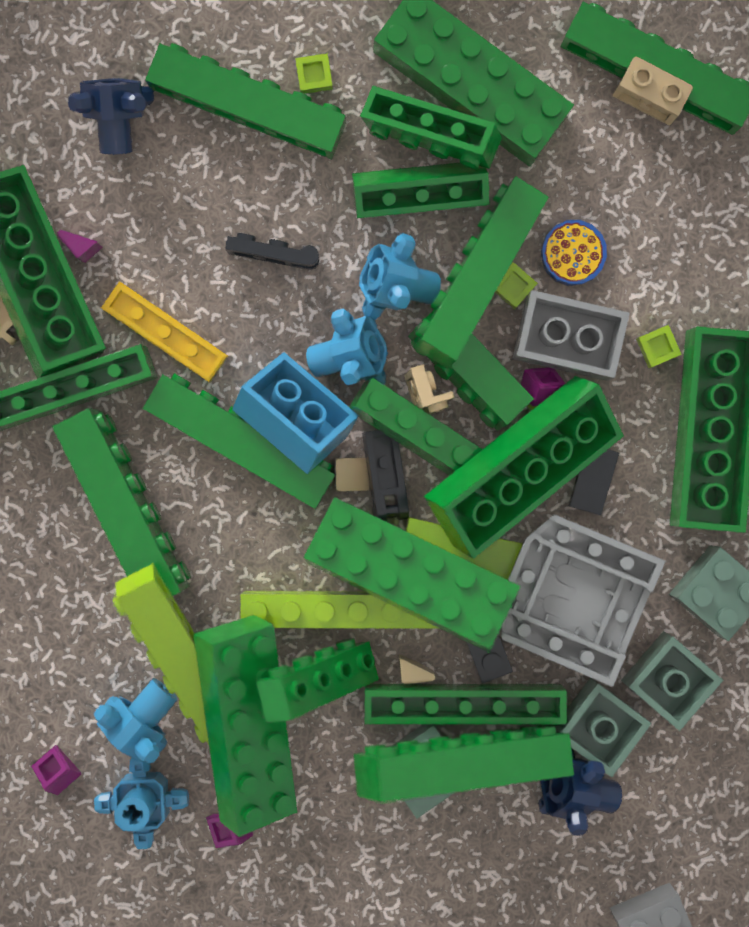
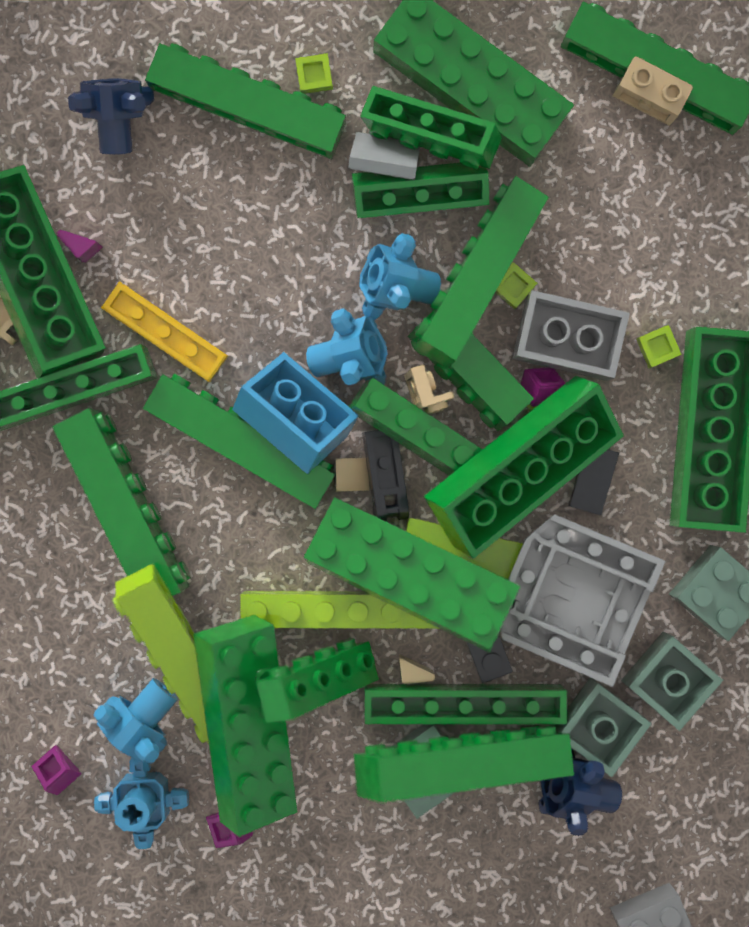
black plate [225,233,320,270] -> none
tile [541,220,607,286] -> none
none -> light grey tile [348,132,420,179]

